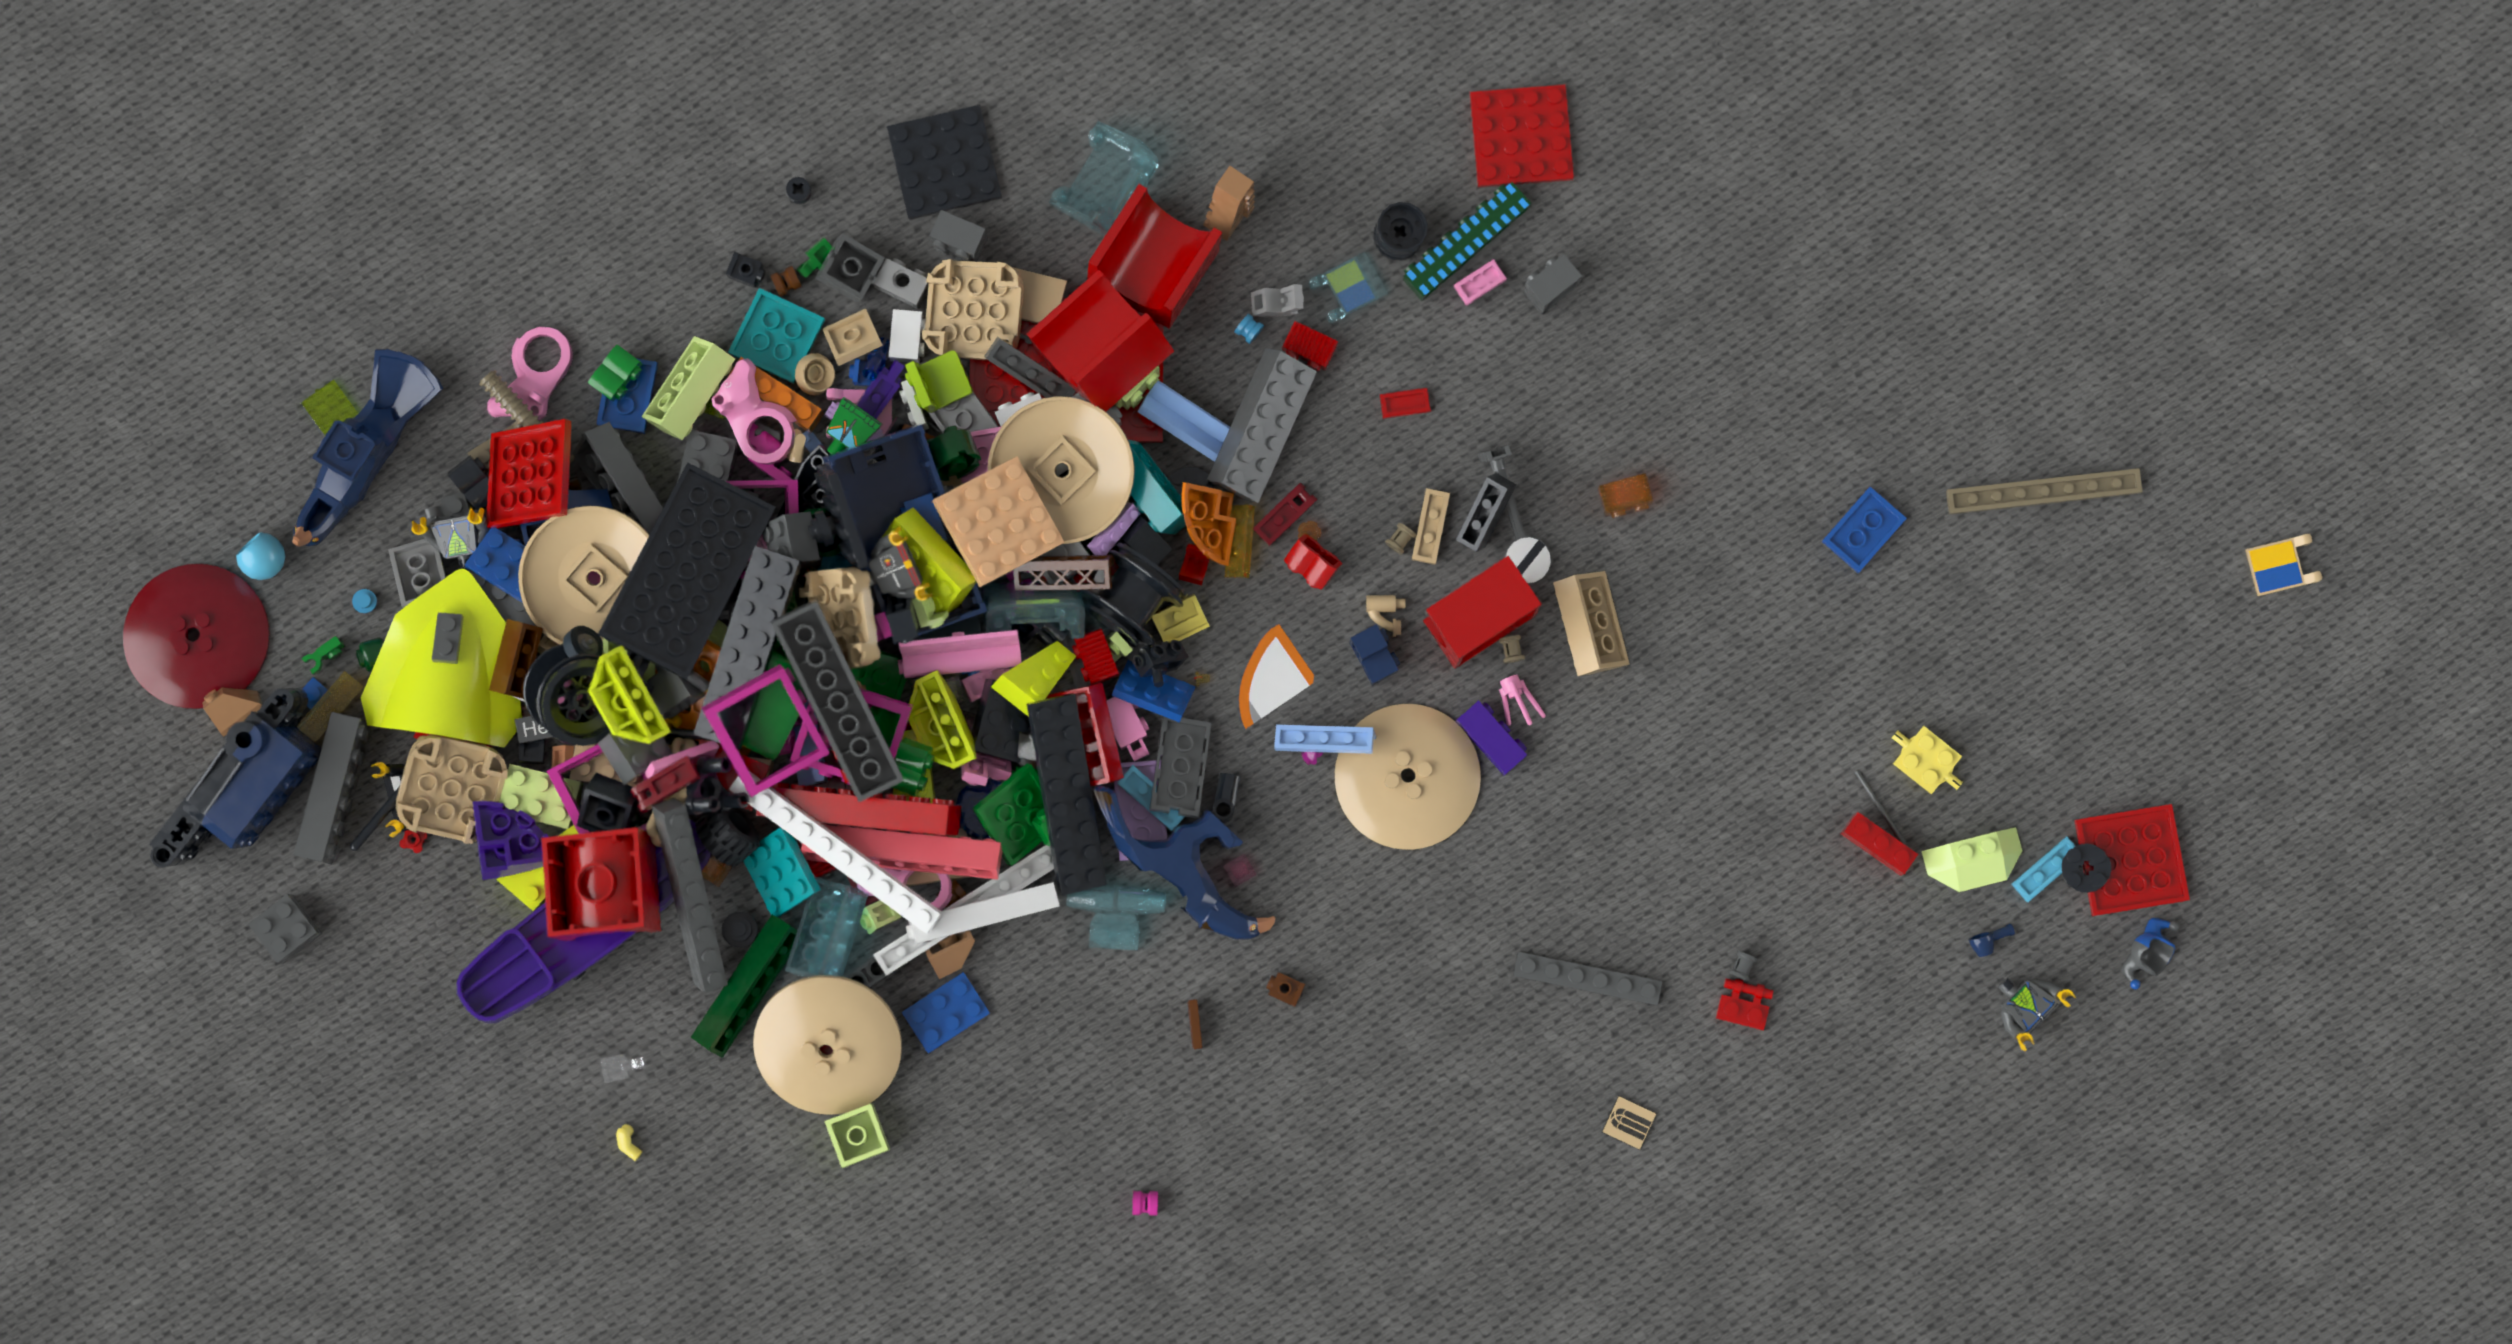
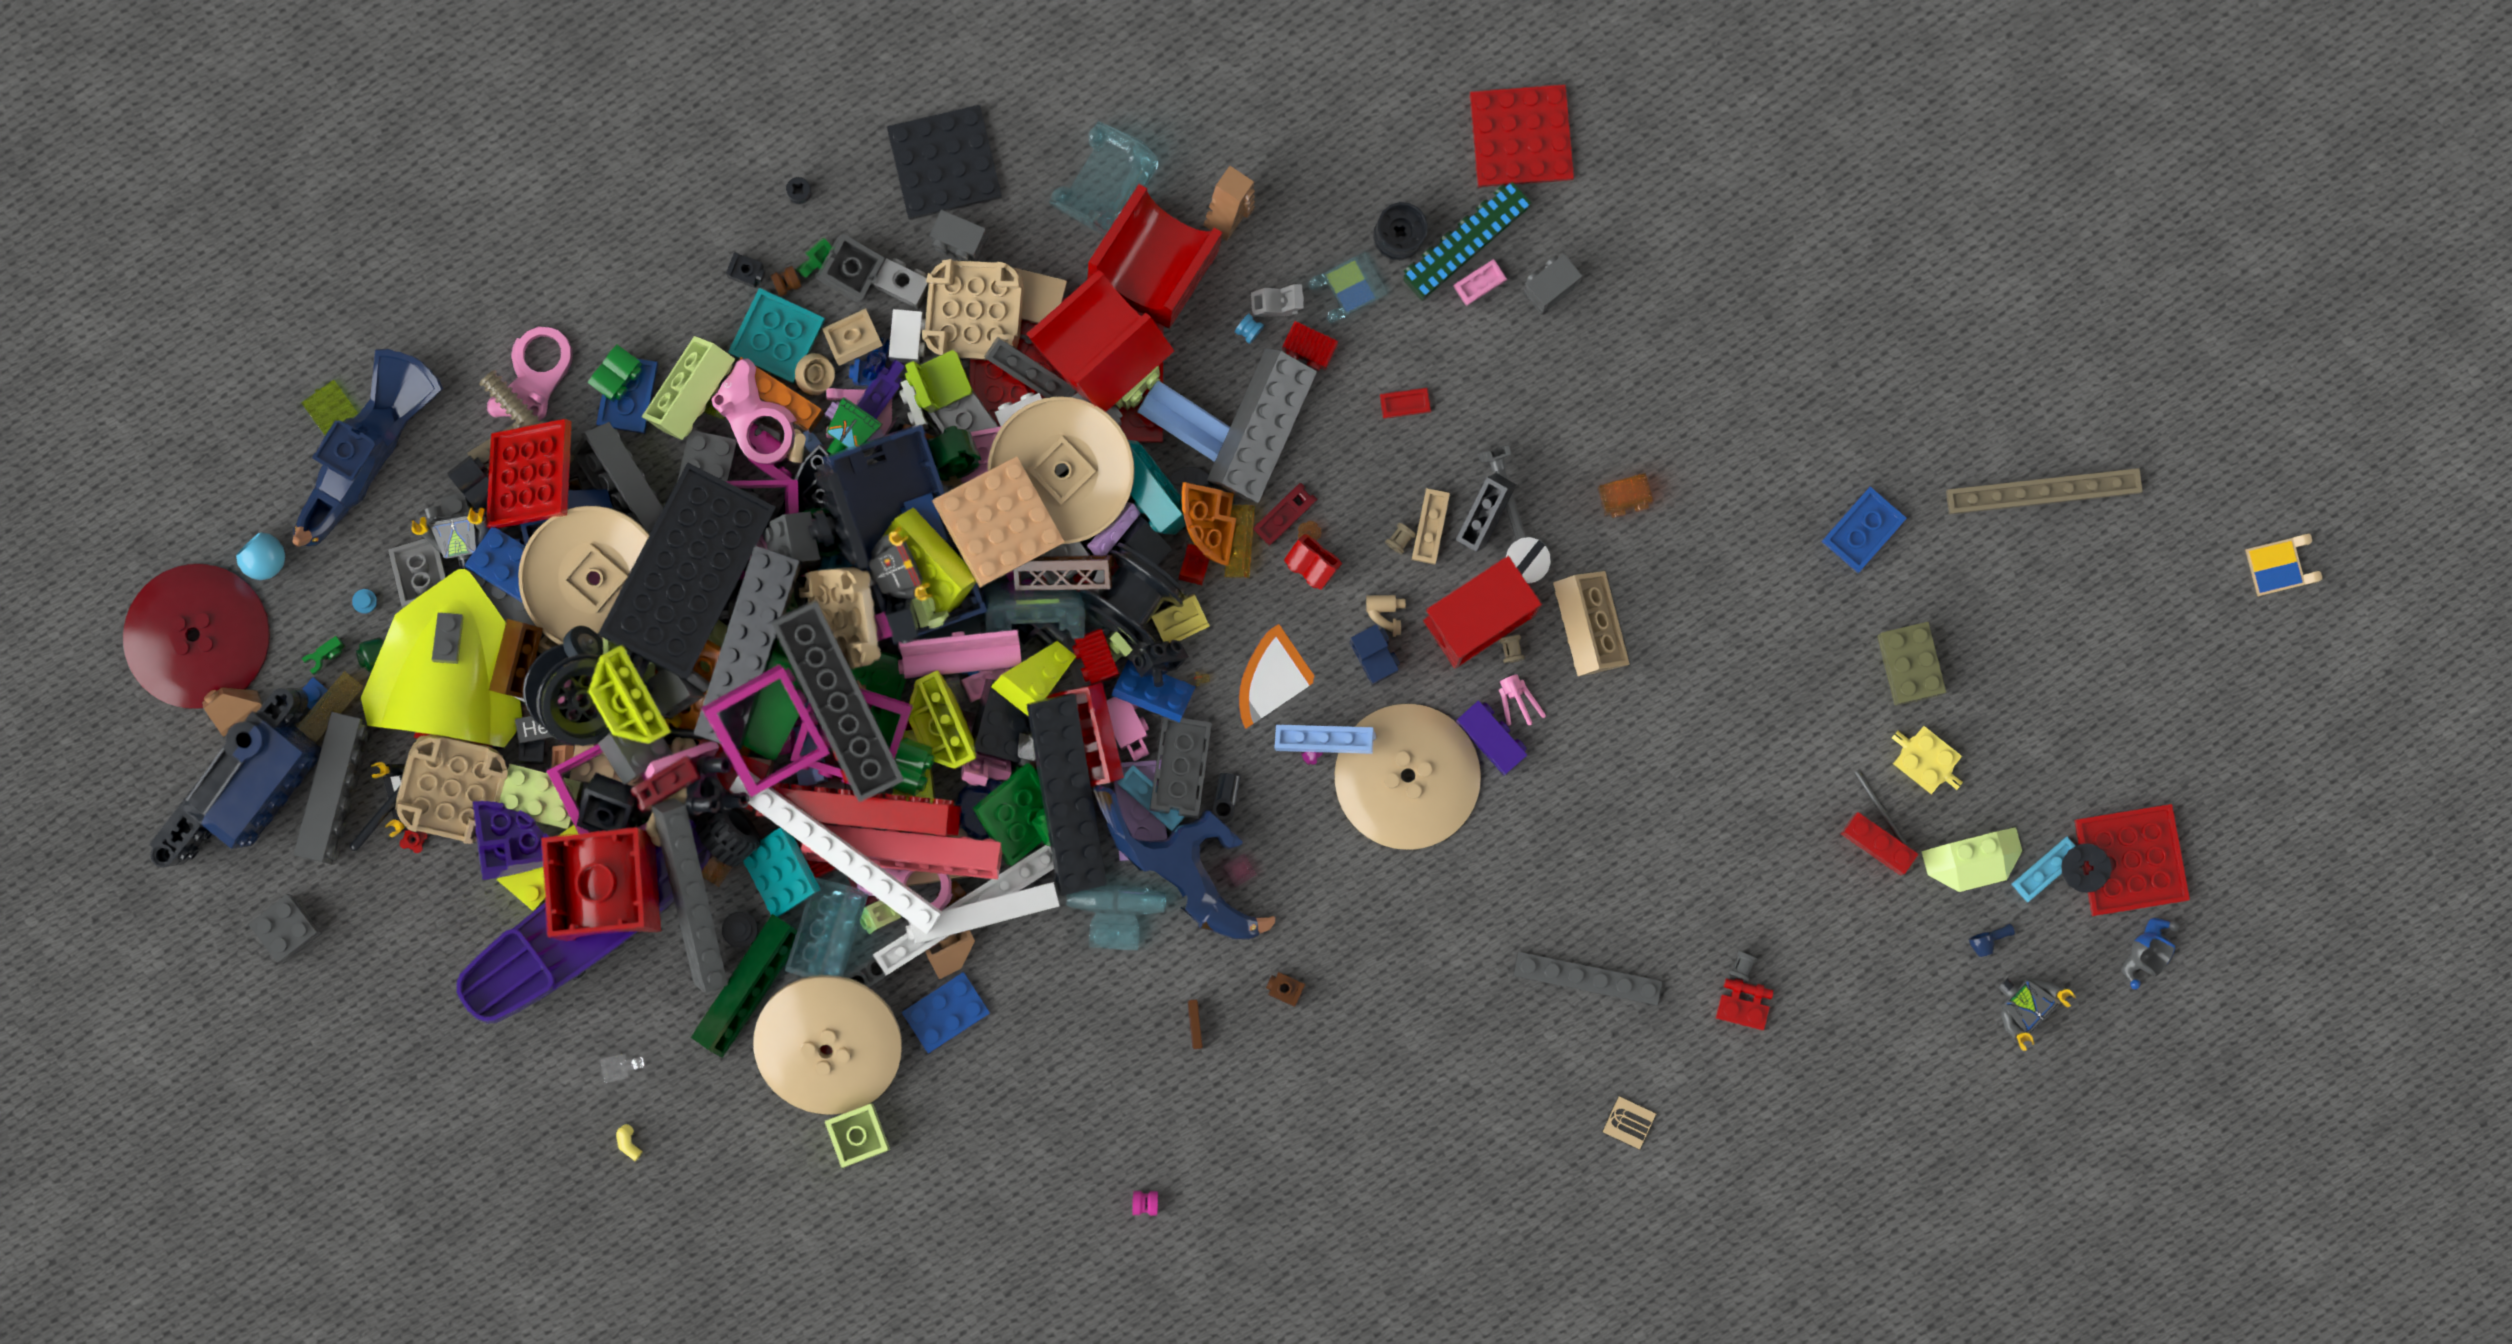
none -> olive brick [1877,622,1946,706]

